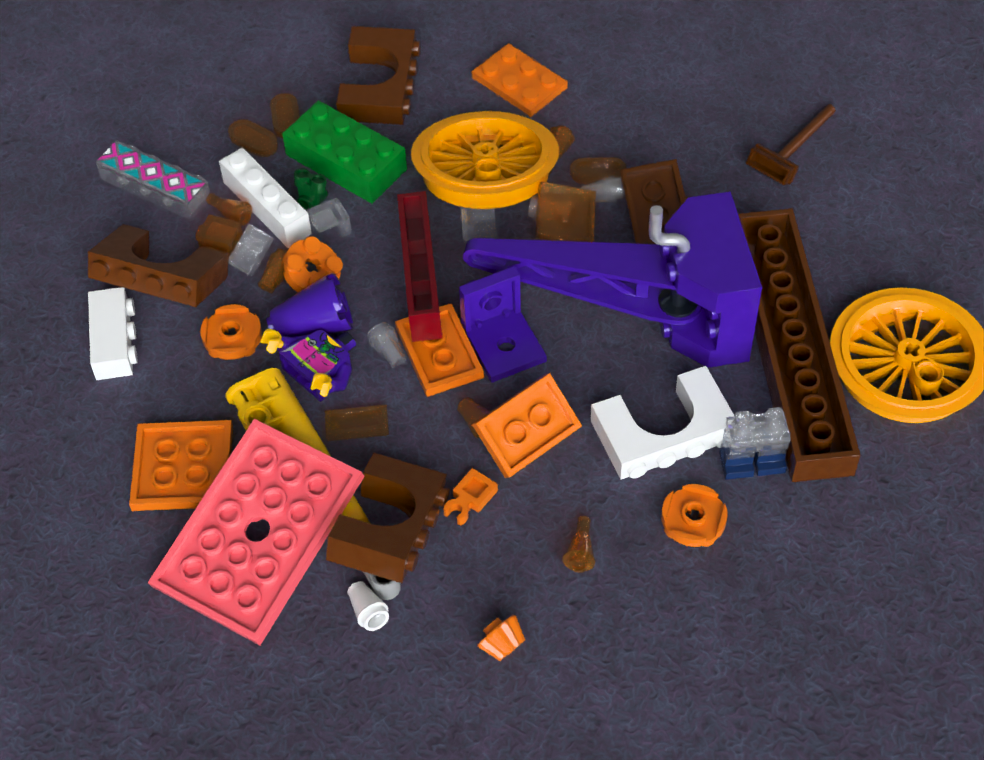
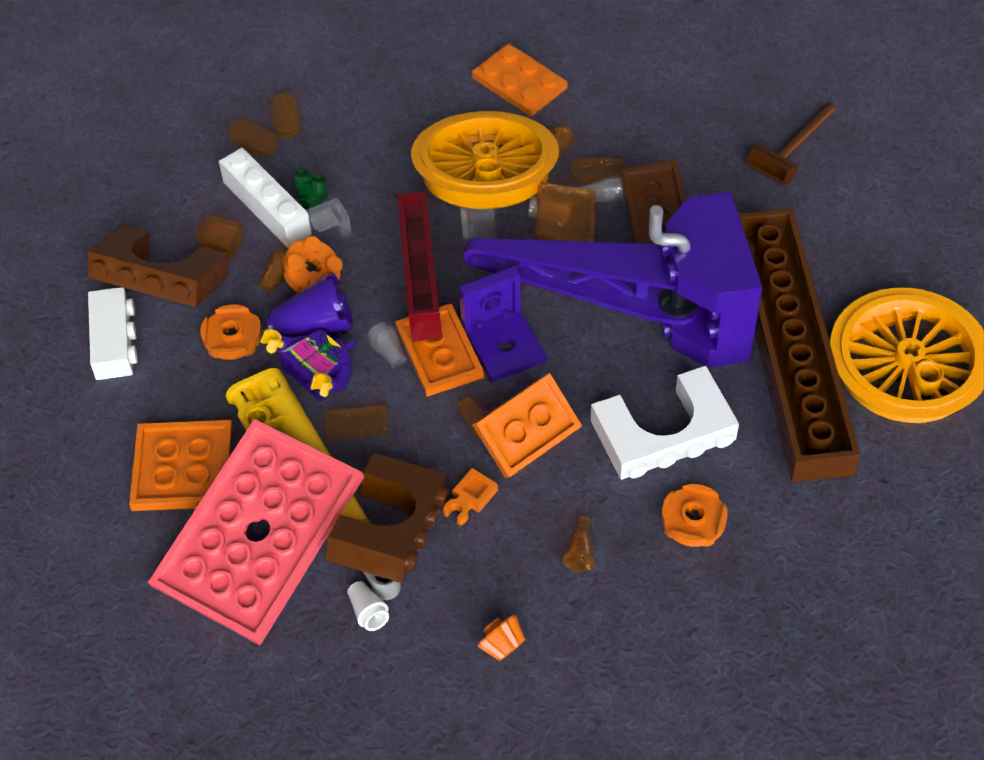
clear brick [96,140,211,221] -> none
clear orange cone [206,193,252,229] -> none
clear panel [228,224,274,276] -> none
green brick [282,100,407,204] -> none
reddish brown arch [336,26,421,125] -> none
clear hips [719,407,791,480] -> none

